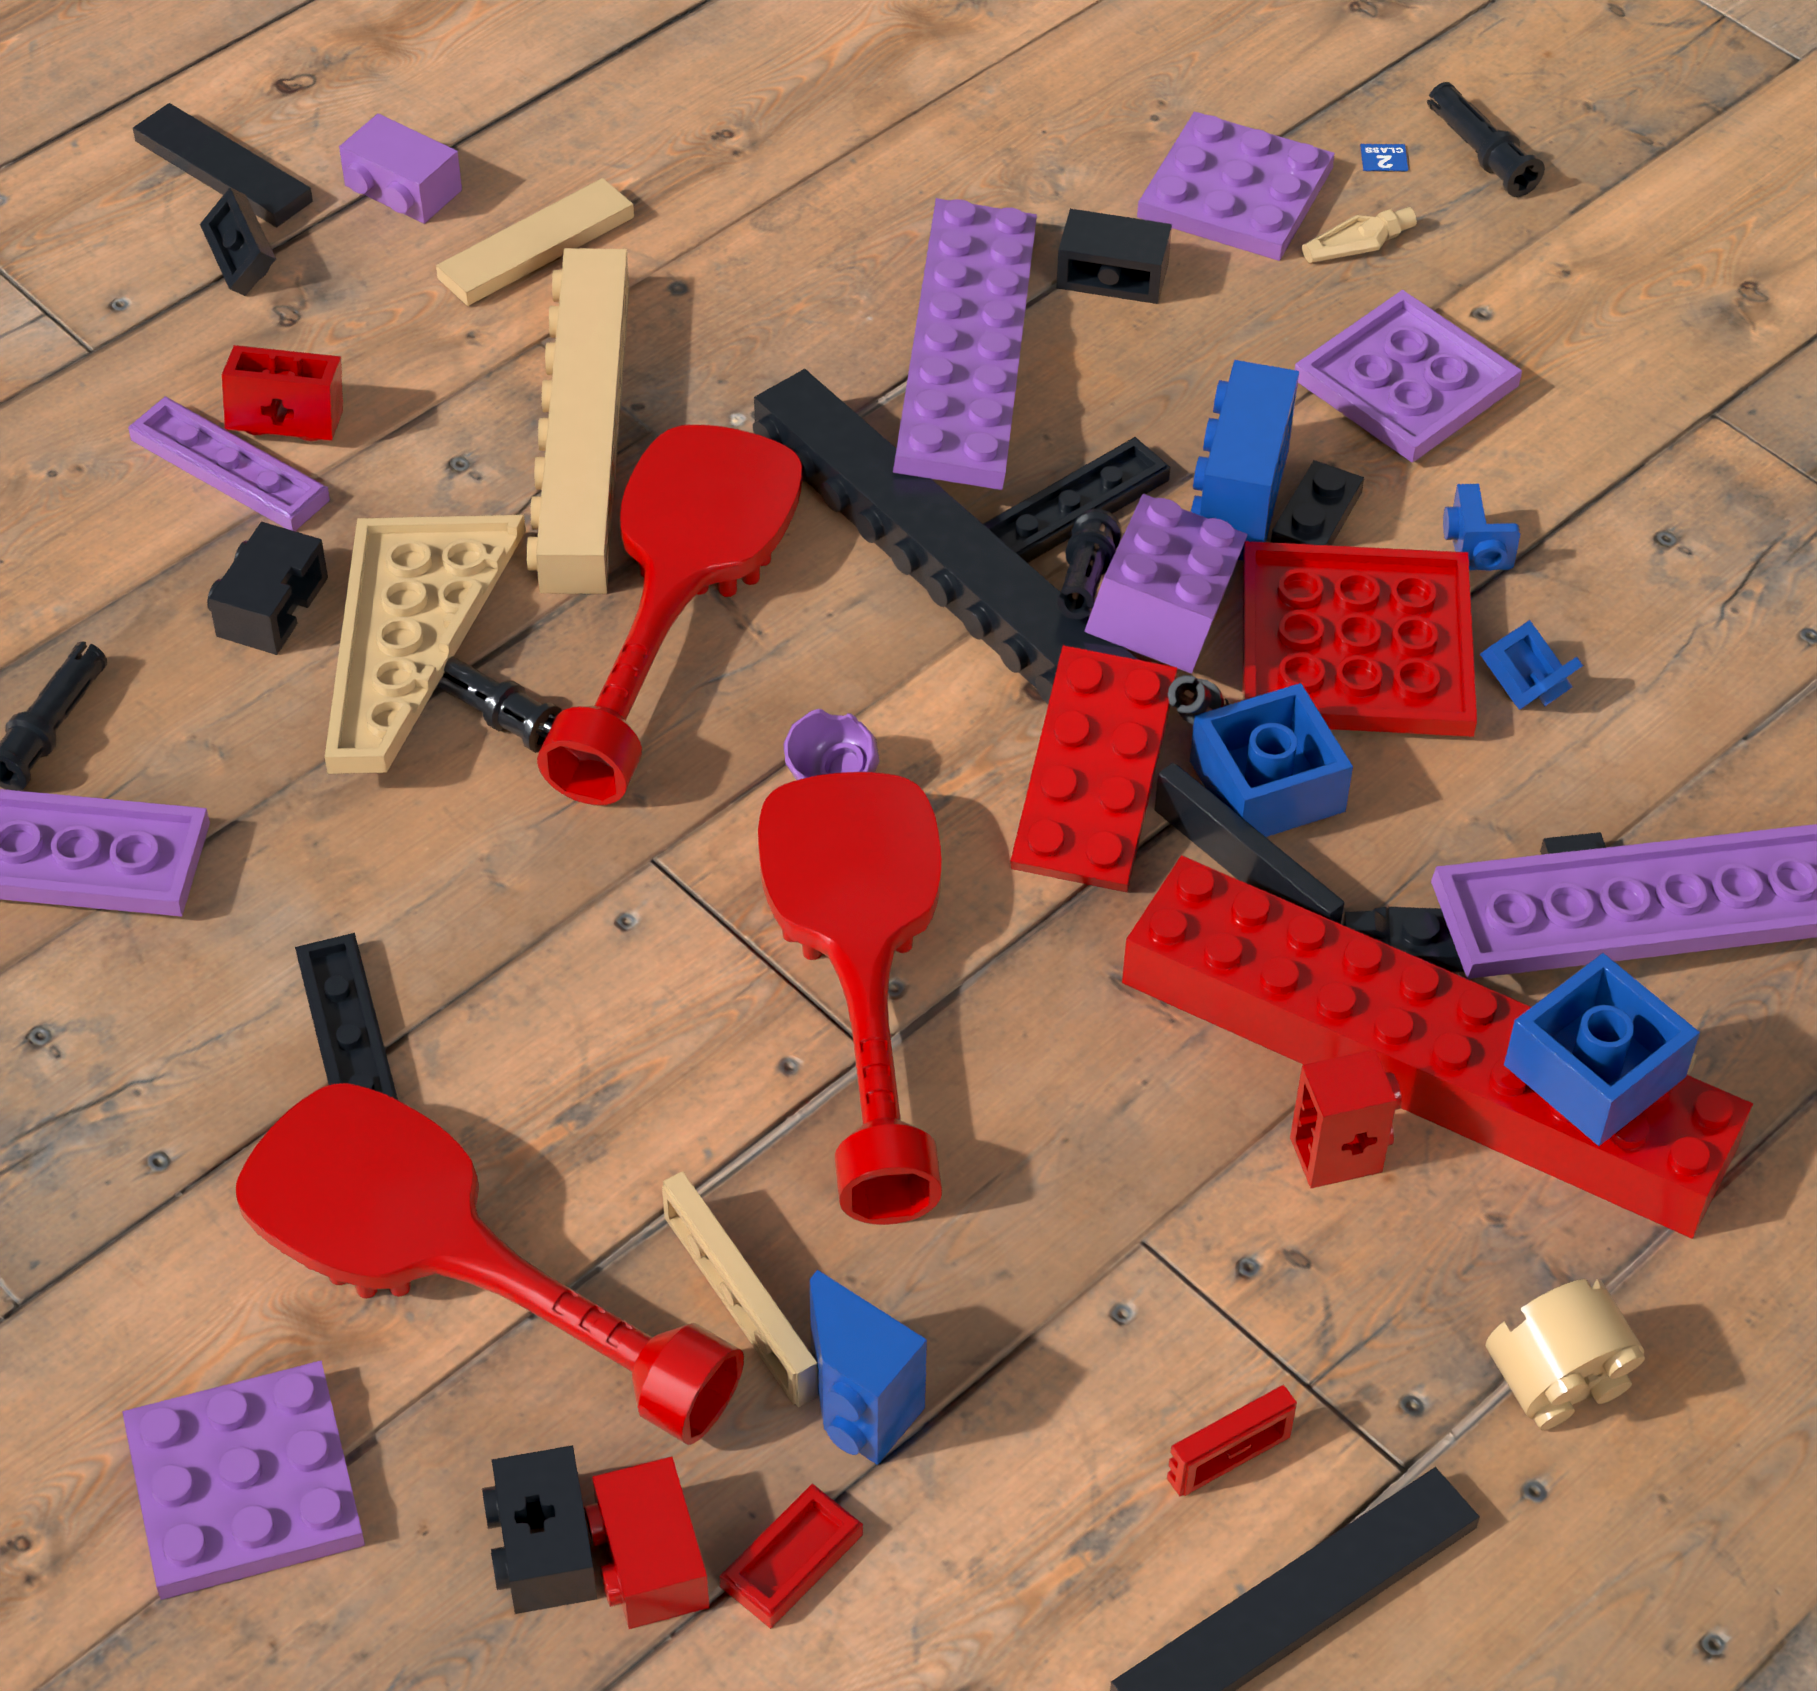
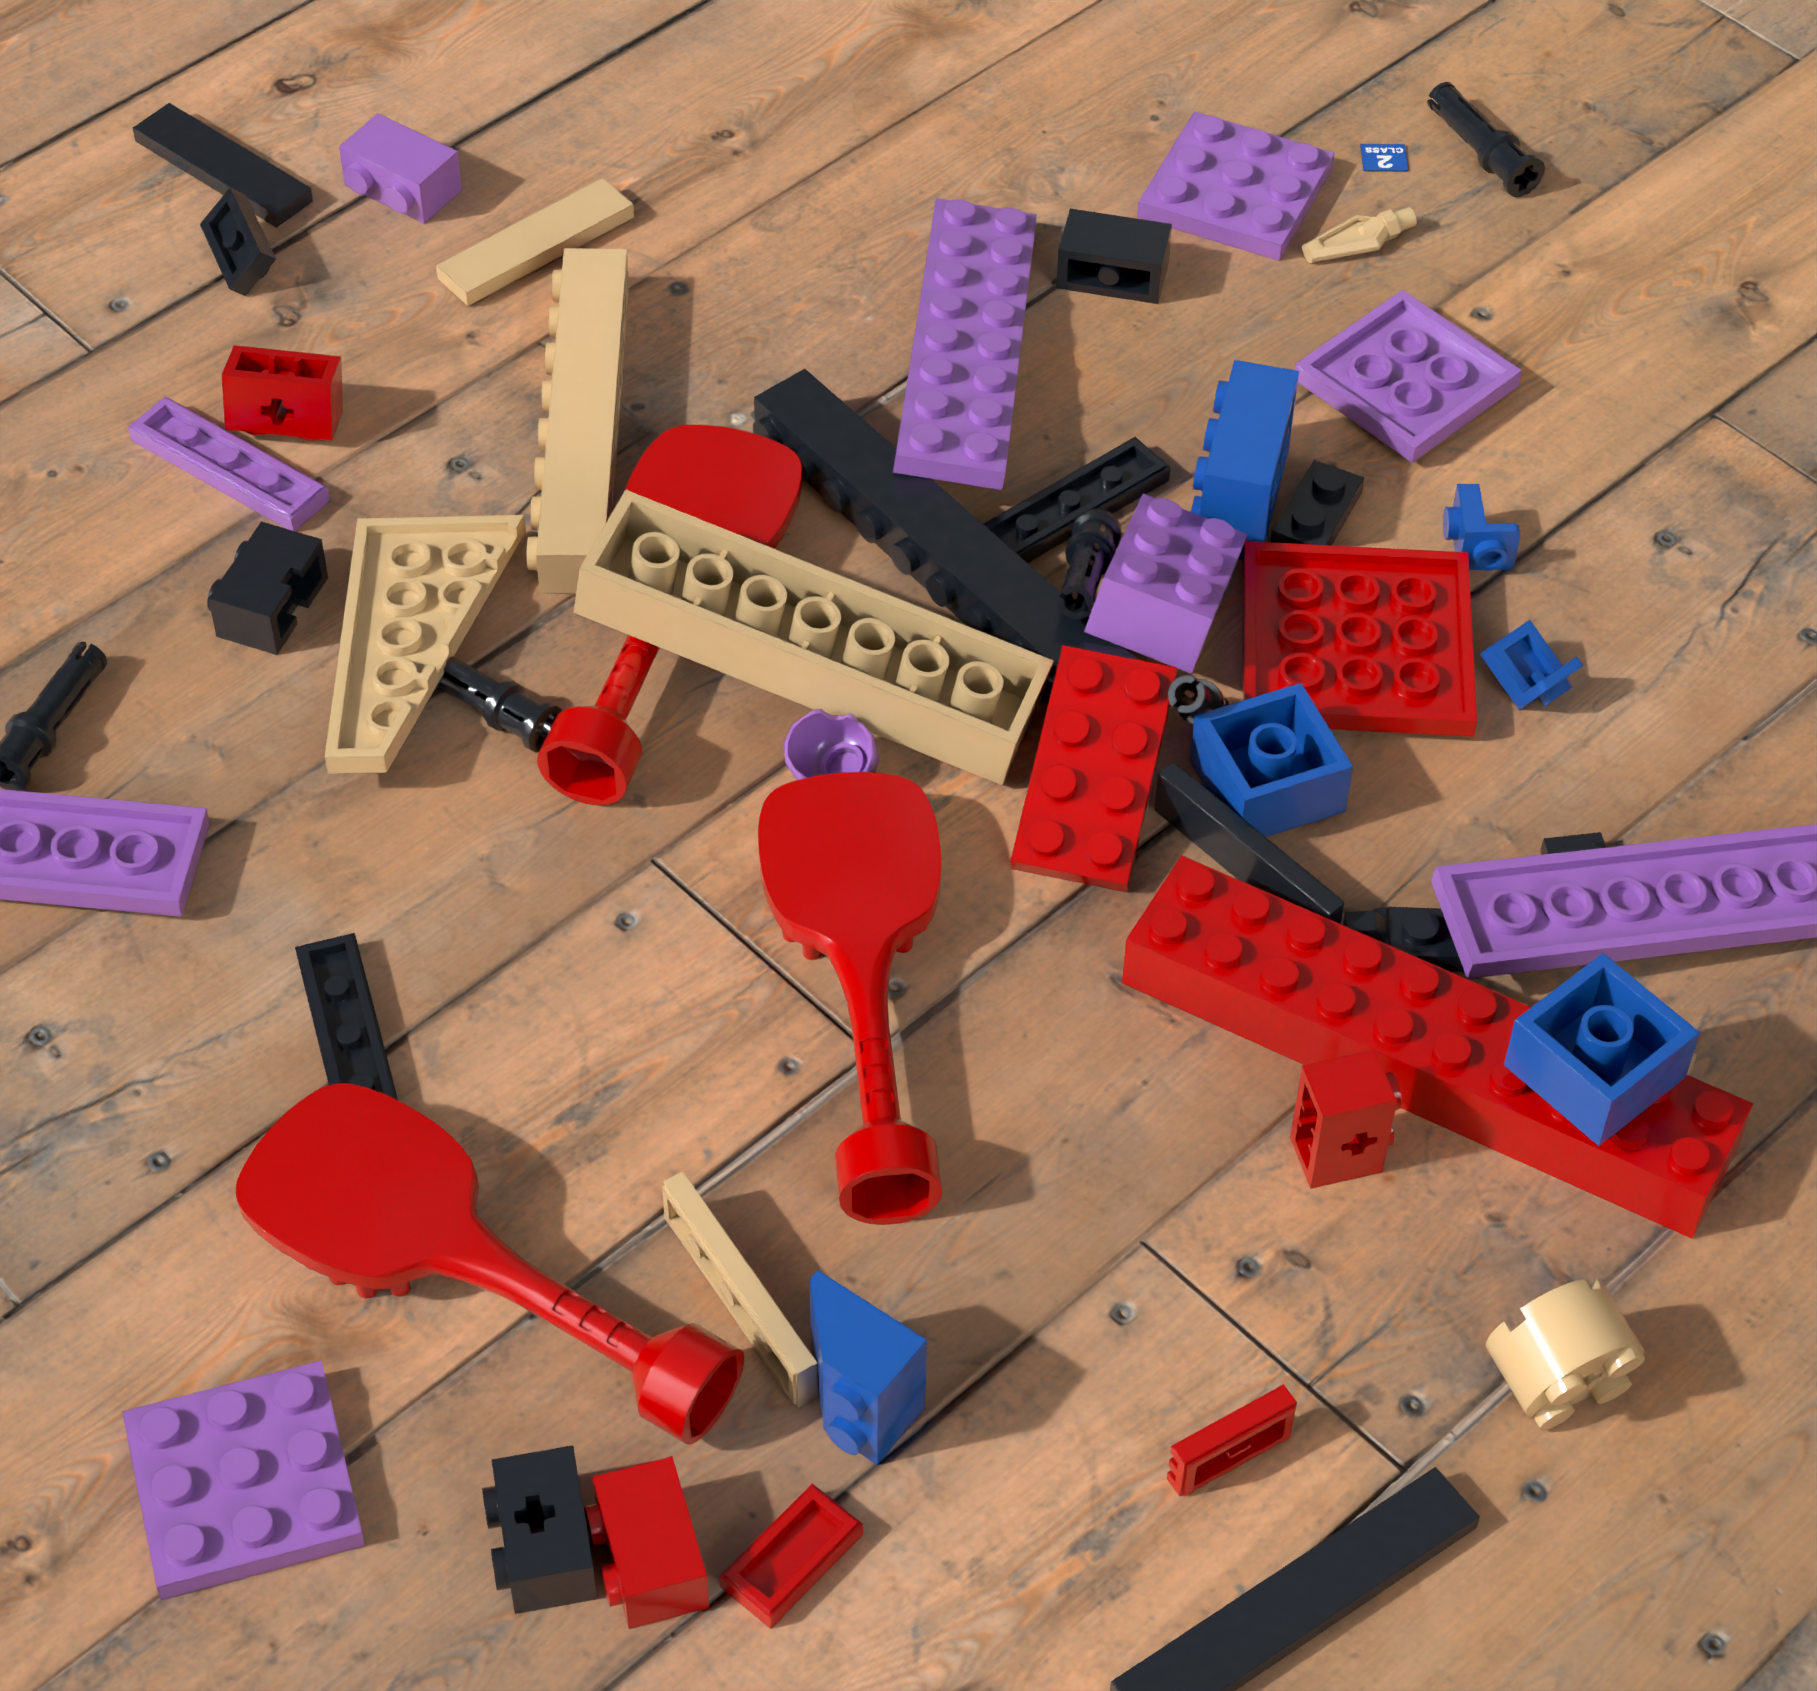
none -> tan brick [573,490,1054,785]

